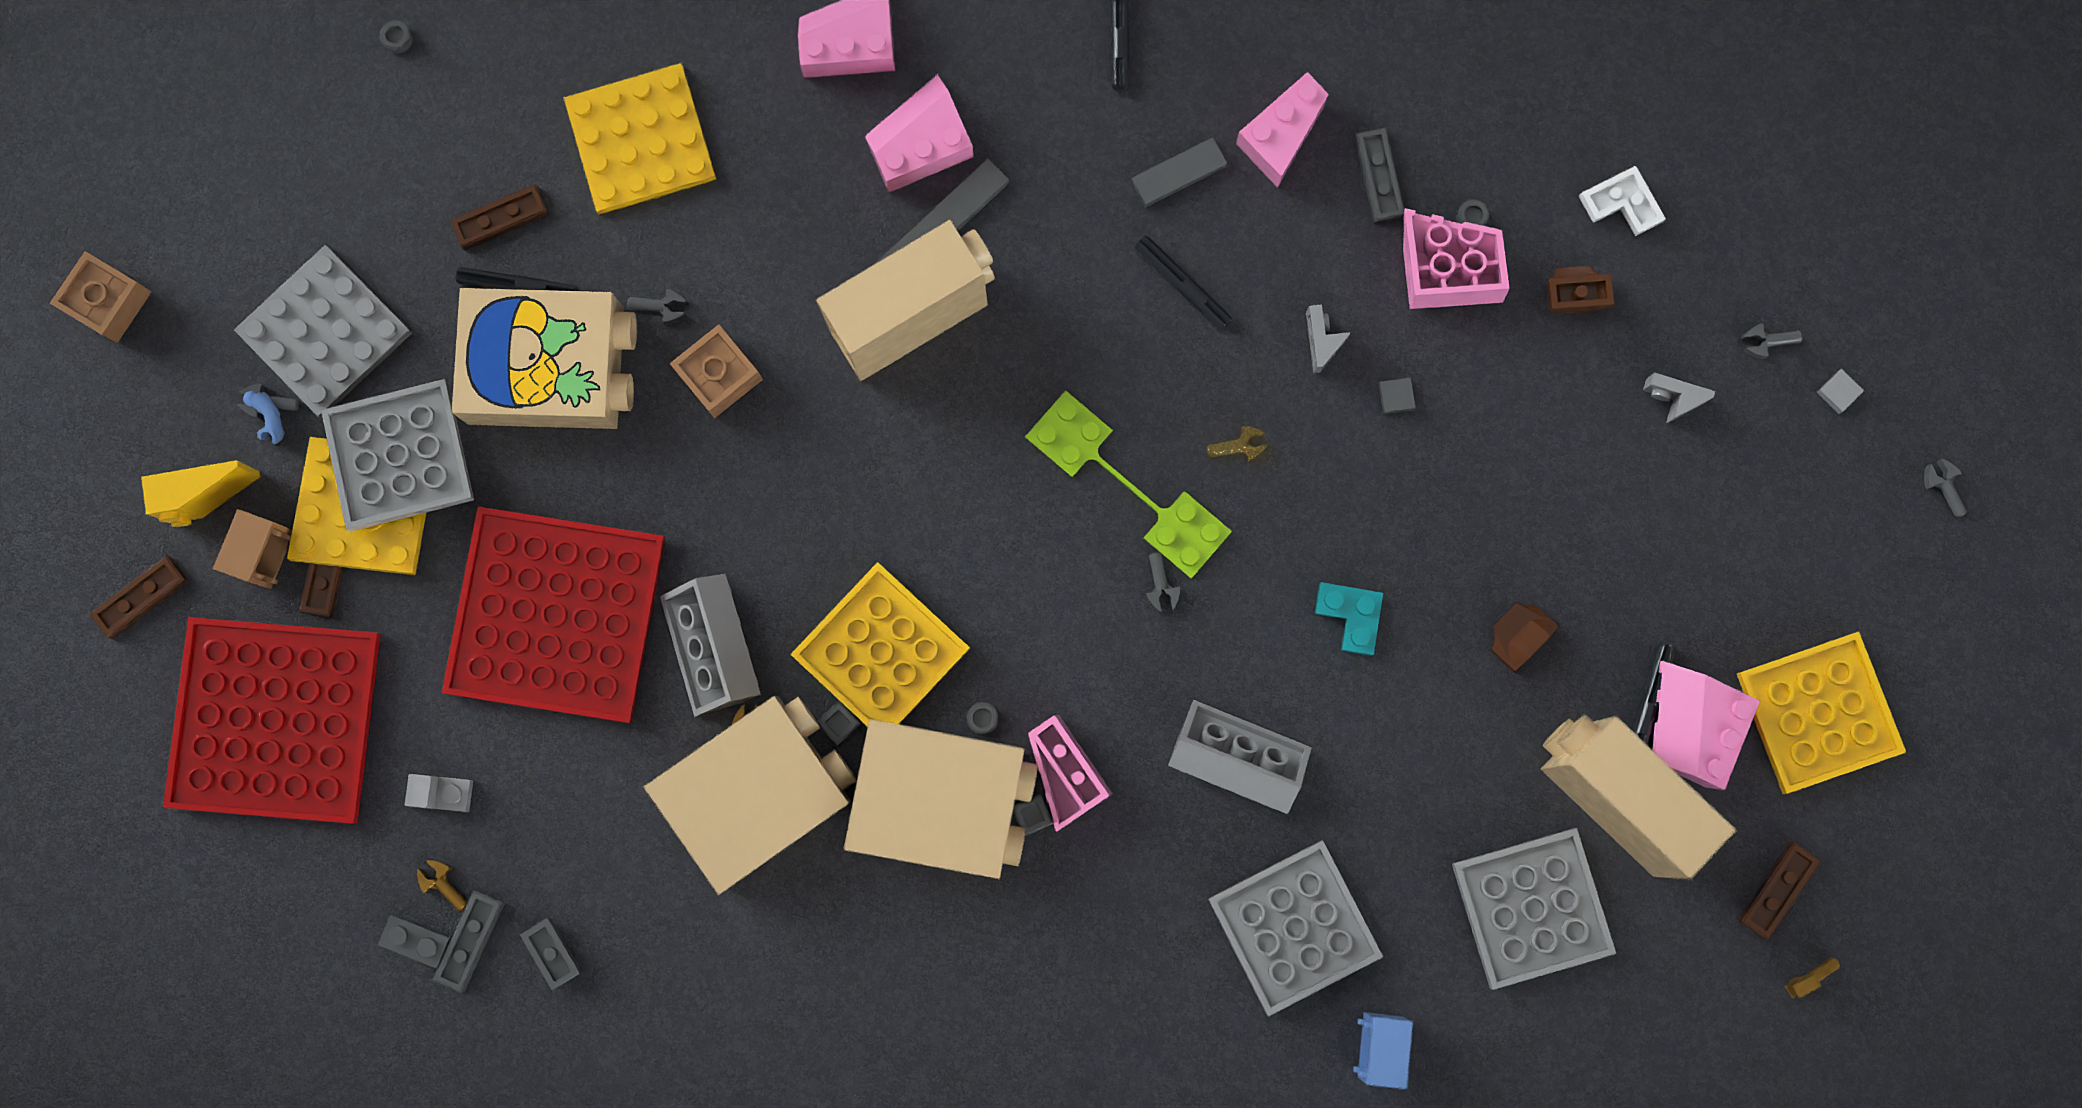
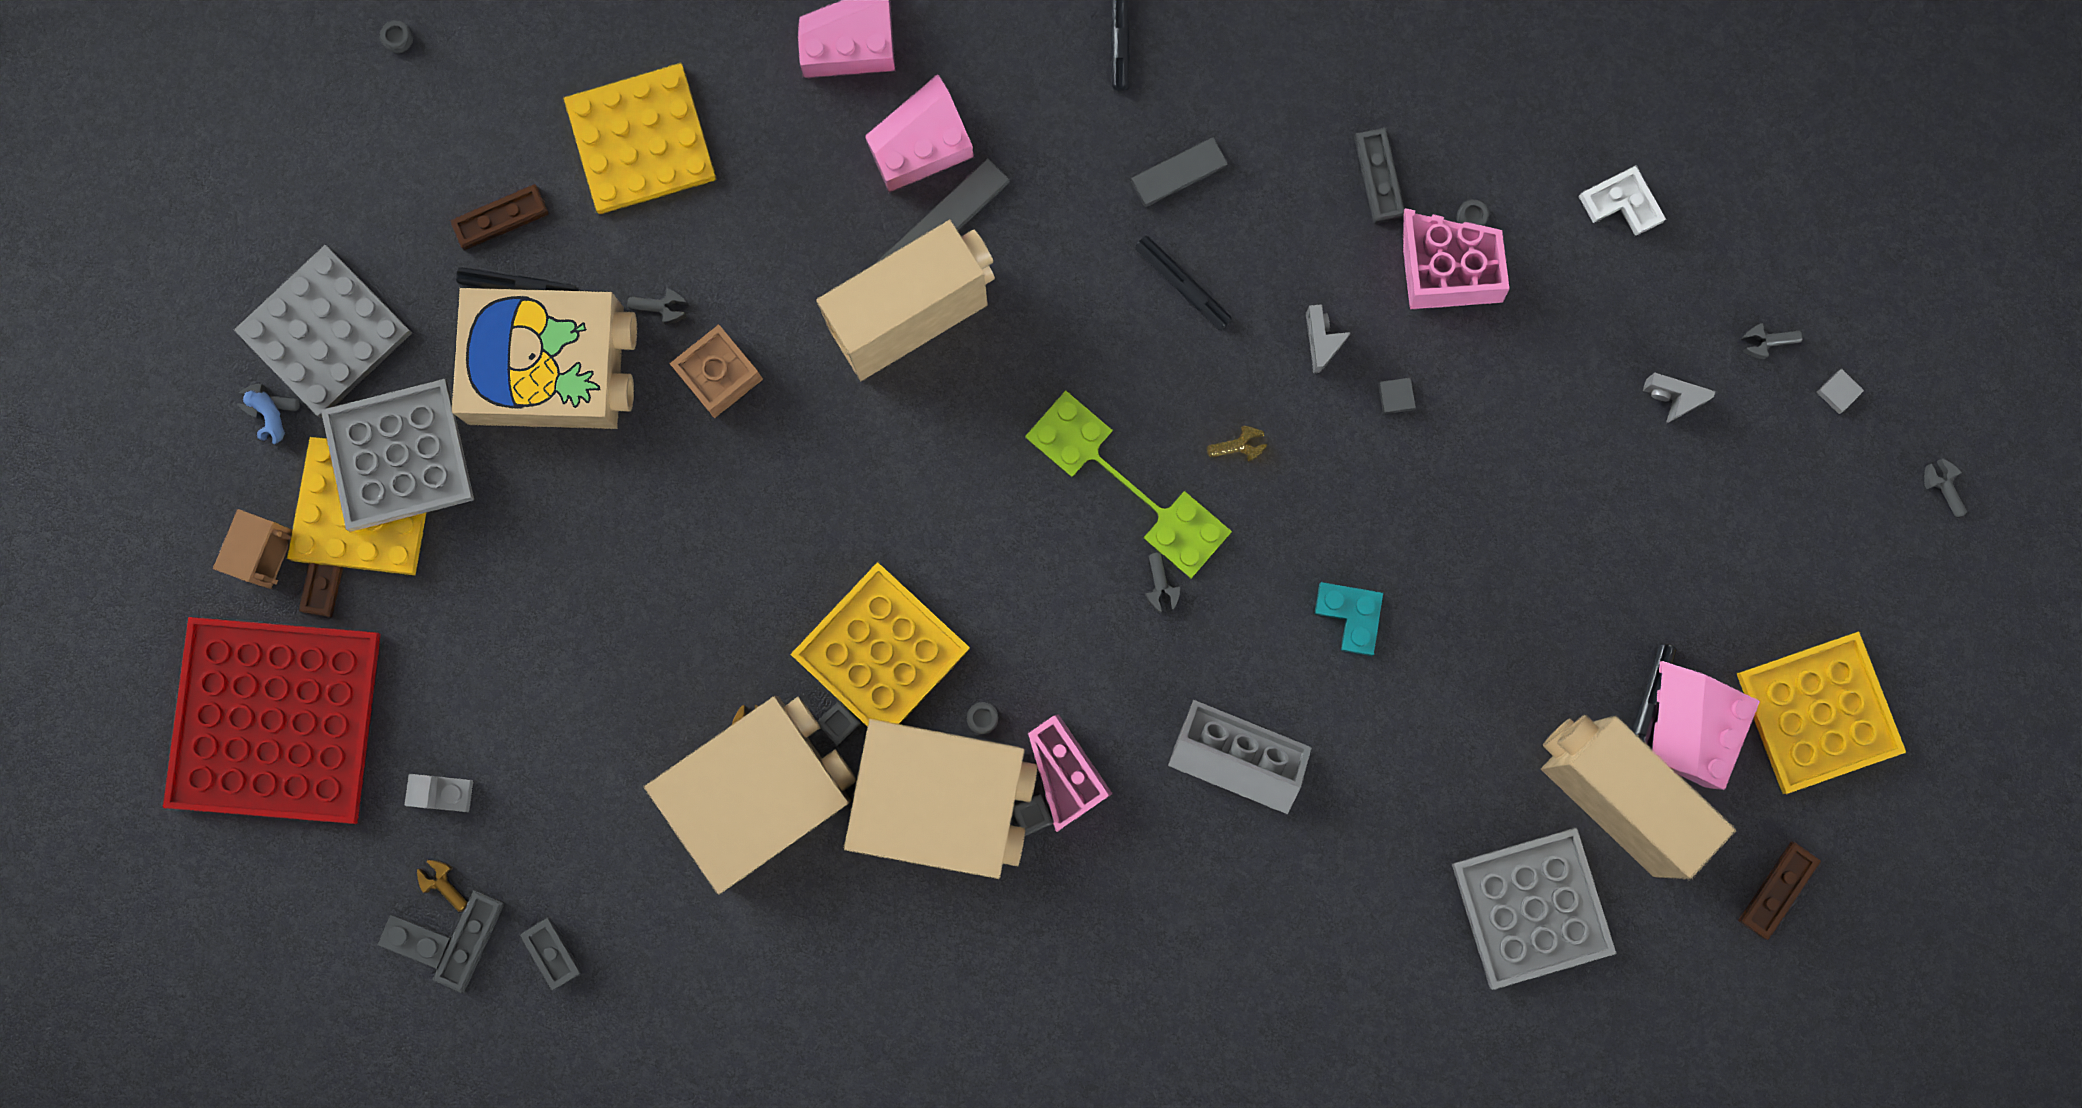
medium nougat container [50,251,152,343] -> none
reddish brown tile [89,555,188,639] -> none
yellow slope [141,460,260,527] -> none
red plate [442,507,666,724] -> none
light grey slope [660,574,761,717] -> none
light grey plate [1208,840,1383,1016] -> none
bright pink wedge [1236,72,1329,188] -> none
medium blue container [1353,1012,1413,1089] -> none
reddish brown slope [1490,602,1559,672] -> none
reddish brown slope [1547,266,1614,314] -> none
pearl gold bar [1785,957,1840,998] -> none

